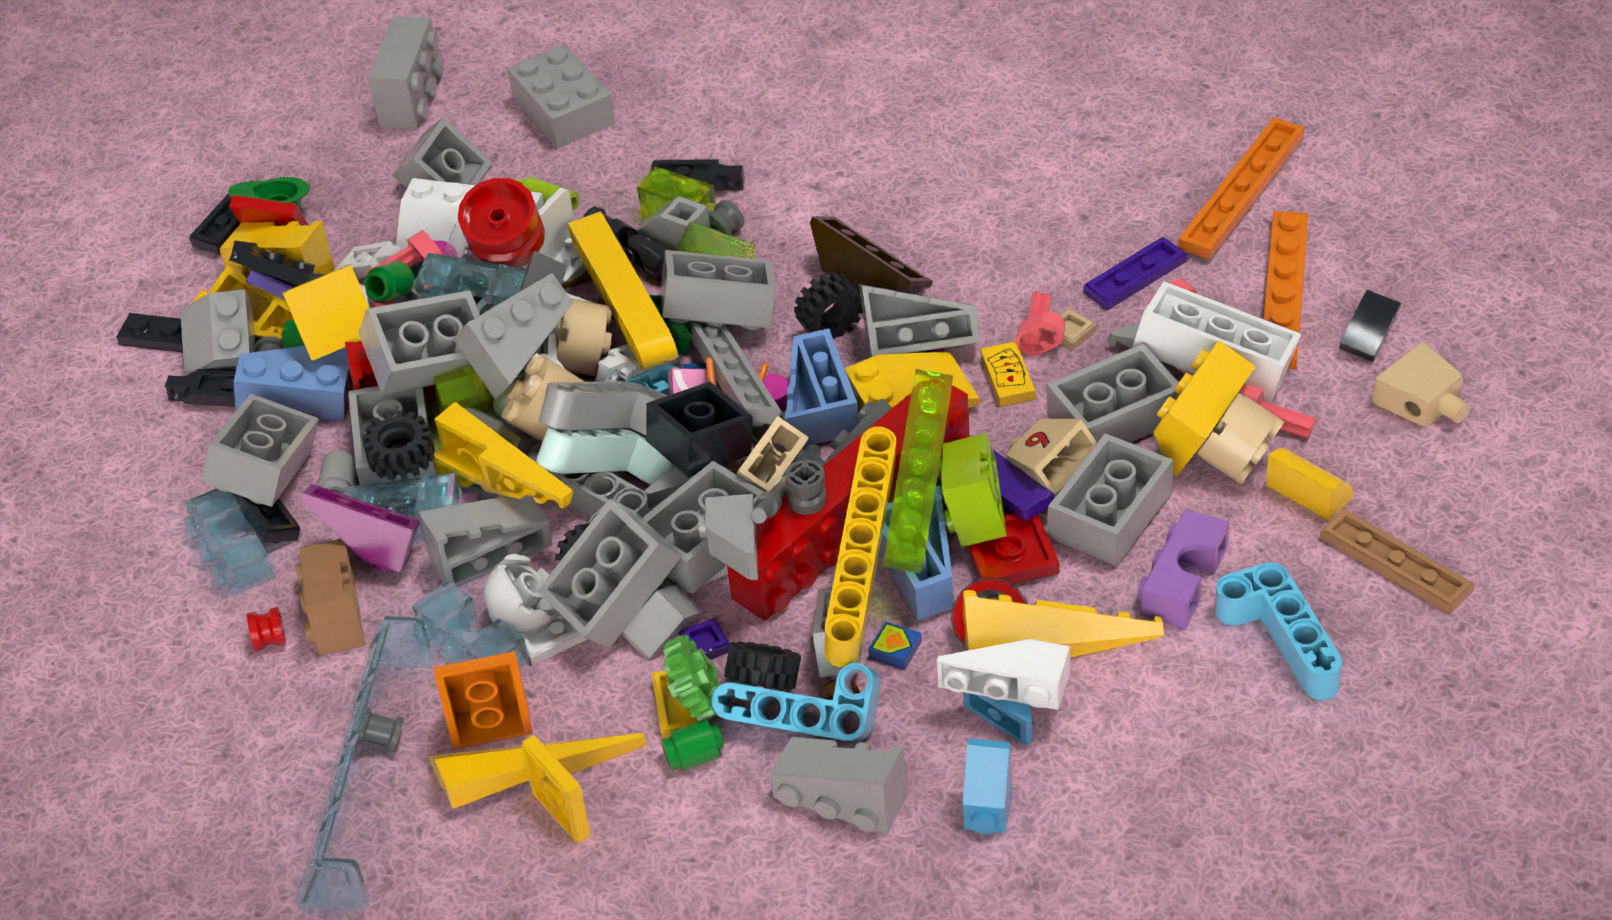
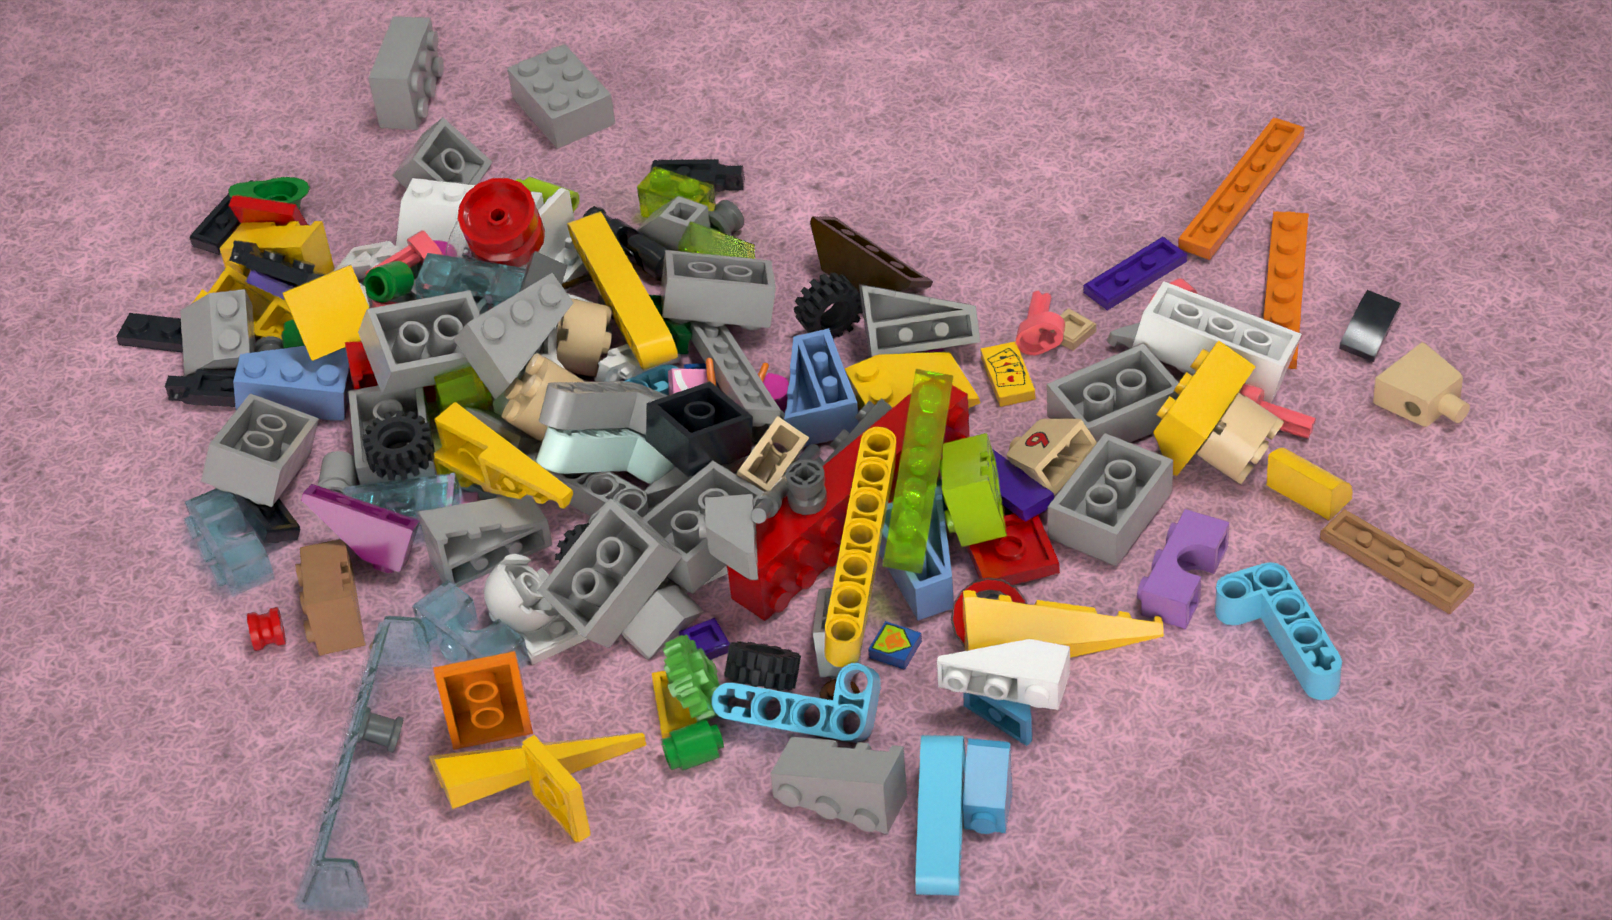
none -> medium azure beam [916,735,966,896]

